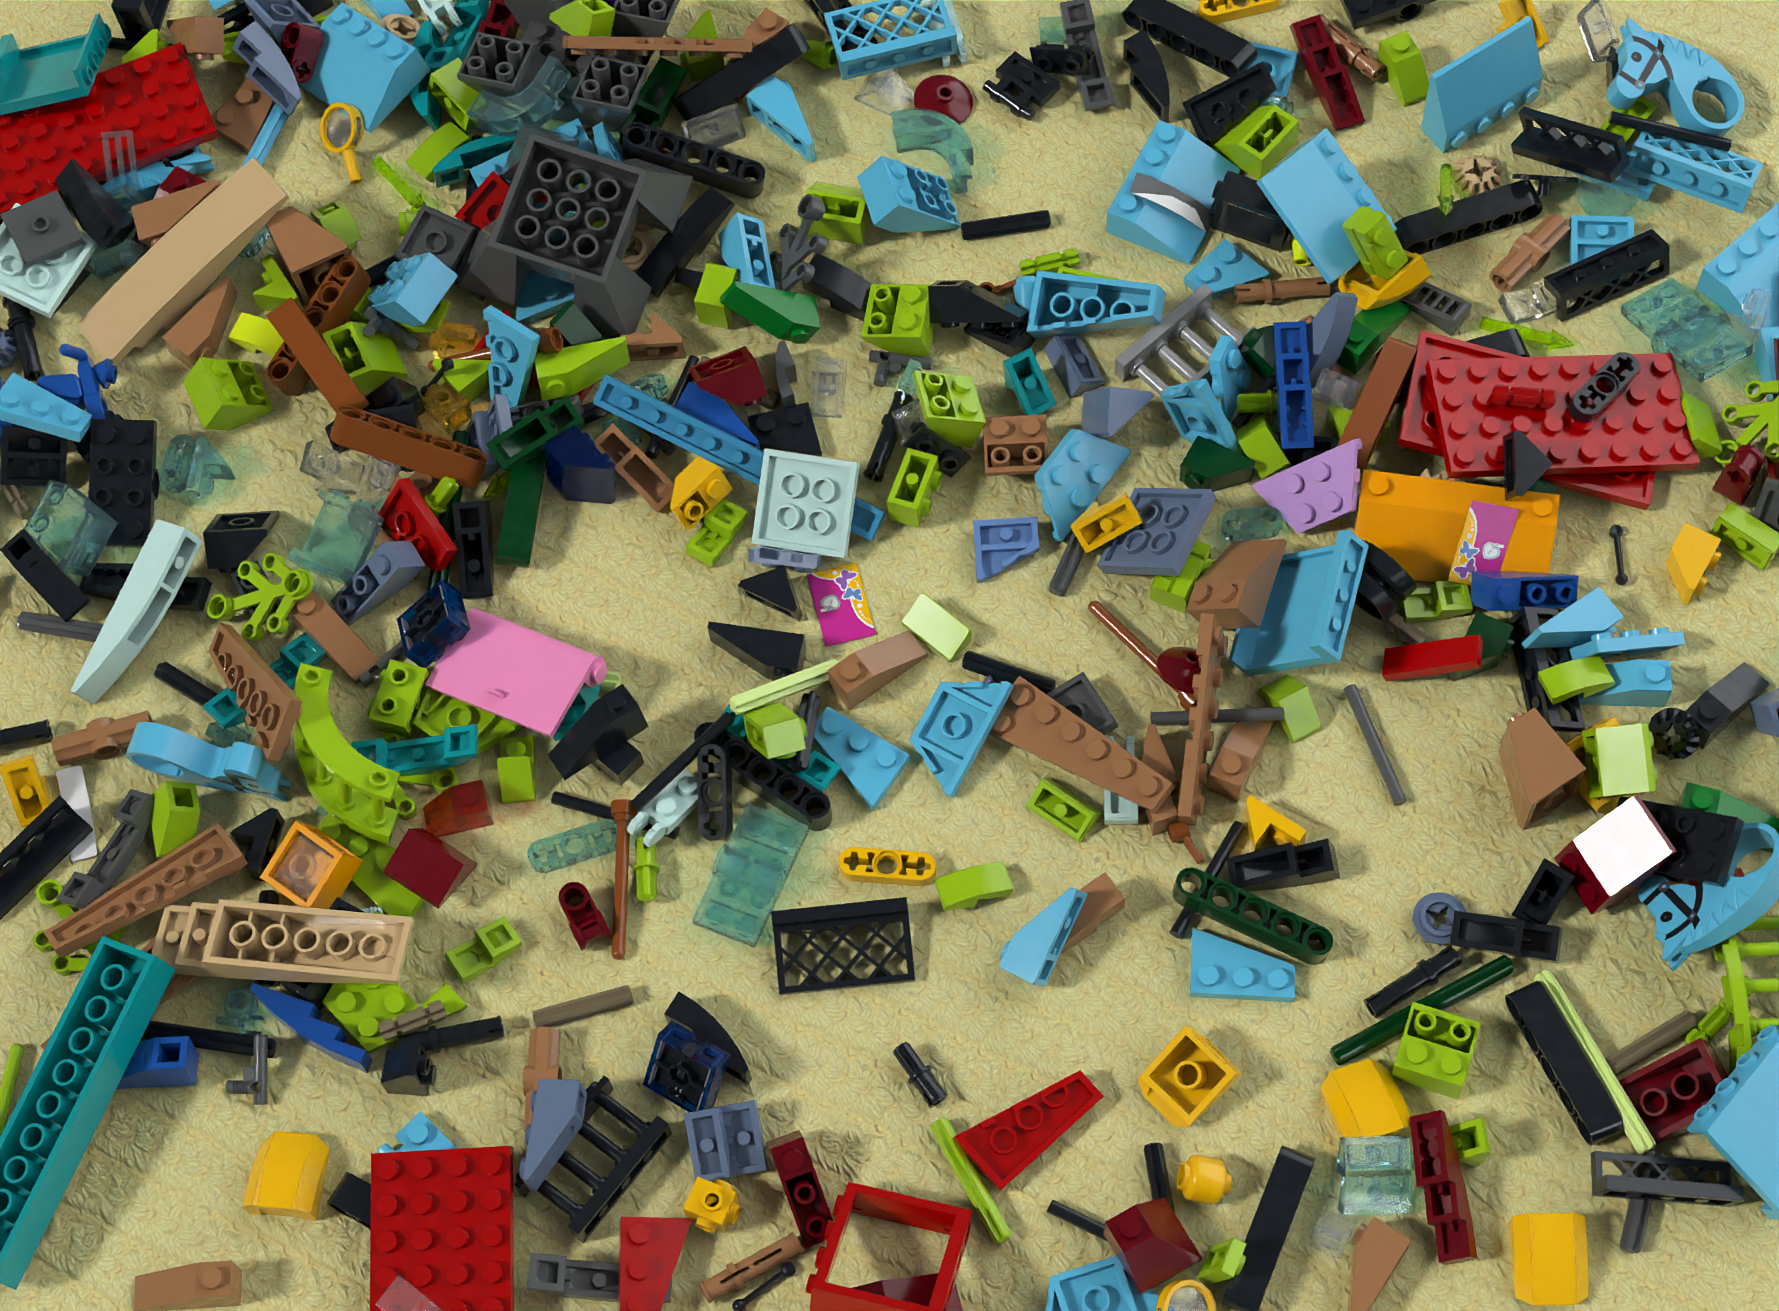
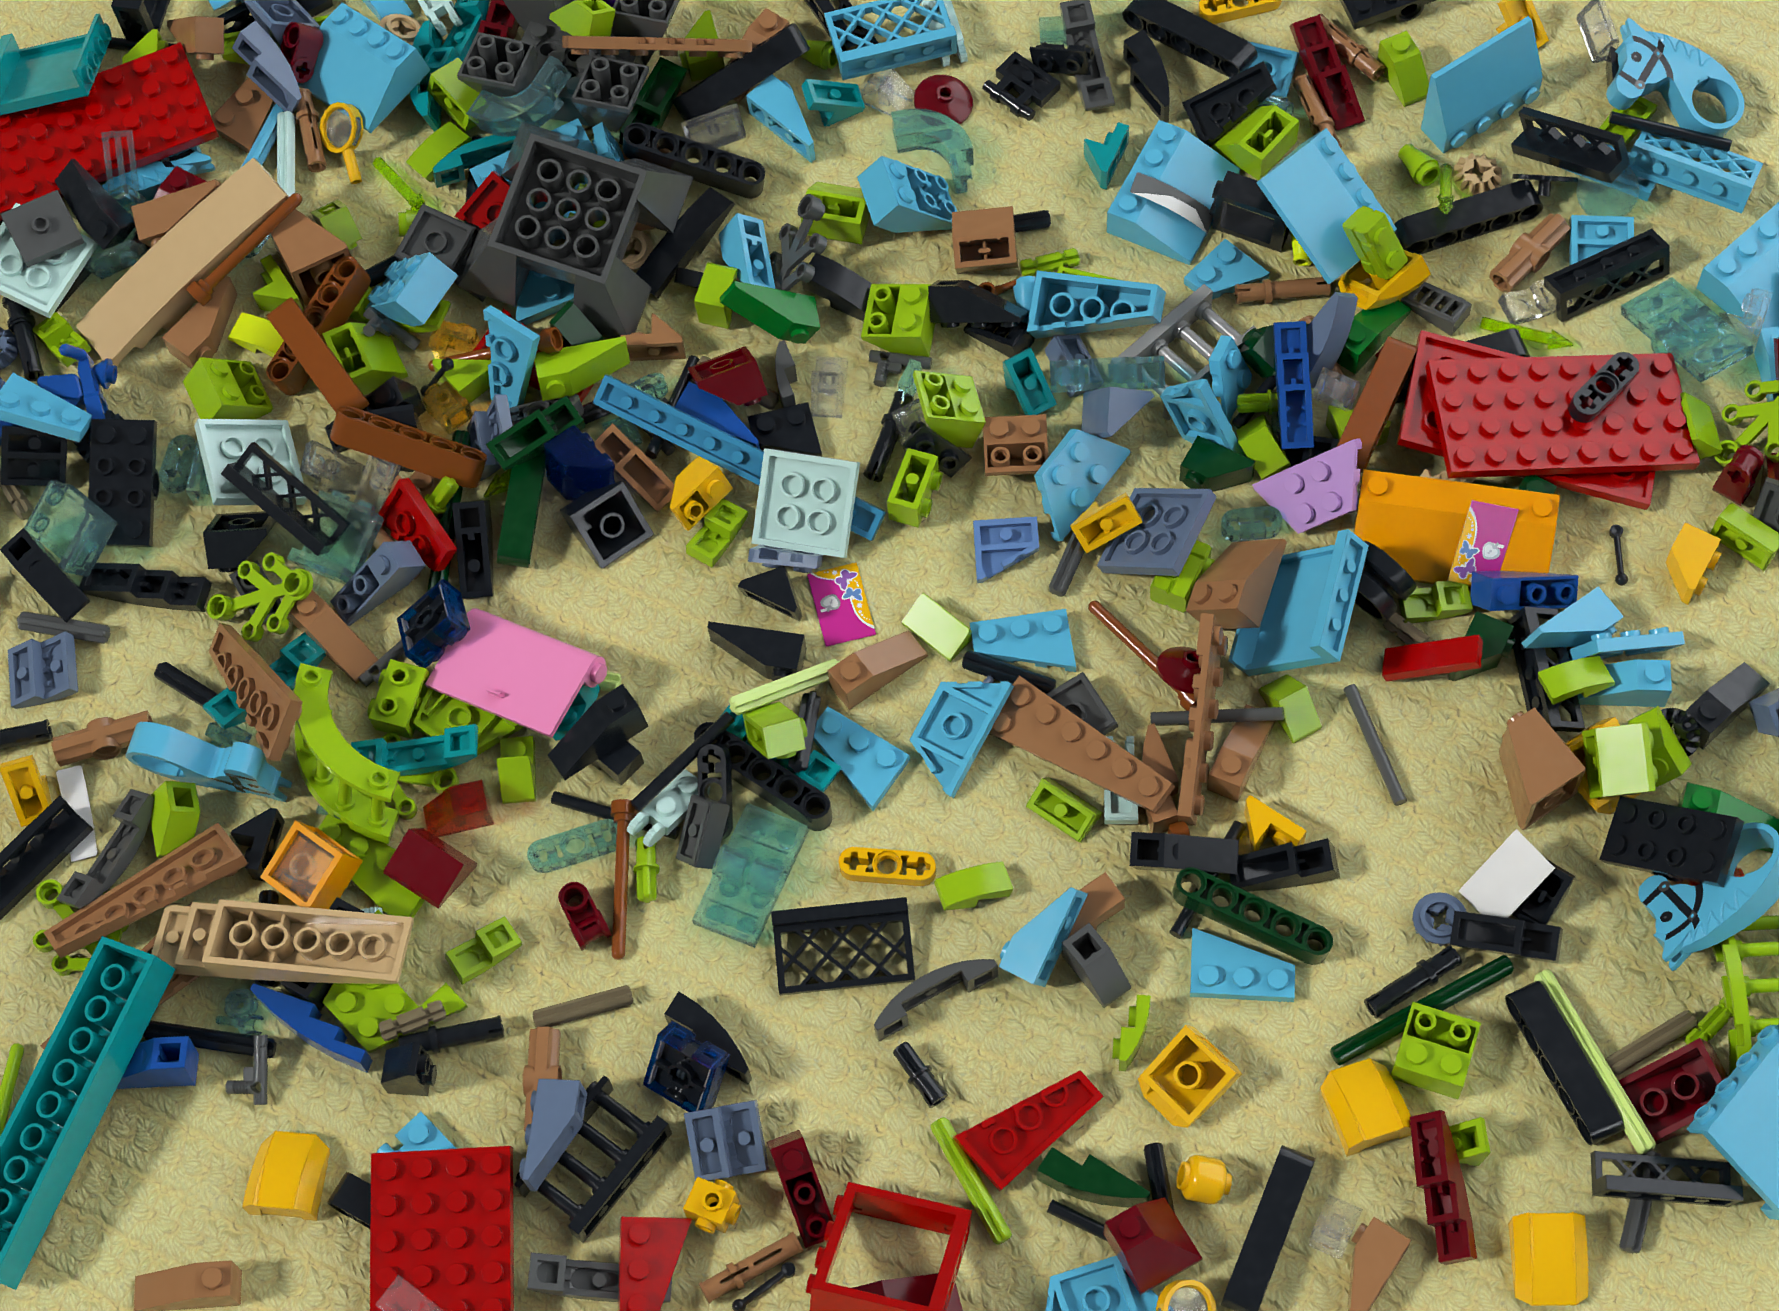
light aqua slope [71,519,203,704] -> none
lime plate [1197,1237,1246,1285] -> none
clear light blue slope [1336,1136,1412,1215] -> none
red axle [1491,385,1556,409] -> none
black slope [1503,430,1553,501] -> none
slope [1554,794,1677,915] -> none
none -> sand blue slope [8,631,78,709]
none -> lime slope [33,312,92,368]
none -> dark orange piece [186,193,302,306]
none -> light aqua plate [194,419,307,505]
none -> black fence [221,442,351,556]
none -> light aqua axle [277,111,295,197]
none -> medium nougat pin [295,88,327,172]
none -> black slope [560,481,654,569]
none -> dark grey slope [676,794,730,869]
none -> teal slope [801,79,865,127]
none -> dark grey slope [874,959,998,1041]
none -> medium nougat slope [952,206,1018,274]
none -> medium azure wing [970,609,1076,672]
none -> dark green slope [1037,1147,1150,1207]
none -> clear light blue arch [1050,356,1165,393]
none -> dark grey slope [1062,923,1131,1008]
none -> teal slope [1084,122,1129,190]
none -> lime slope [1112,995,1151,1071]
none -> black slope [1129,832,1239,874]
none -> medium nougat pin [1293,74,1342,148]
none -> lime cone [1398,144,1441,186]
none -> white sticker [1459,829,1555,918]
none -> lime slope [1628,706,1692,787]

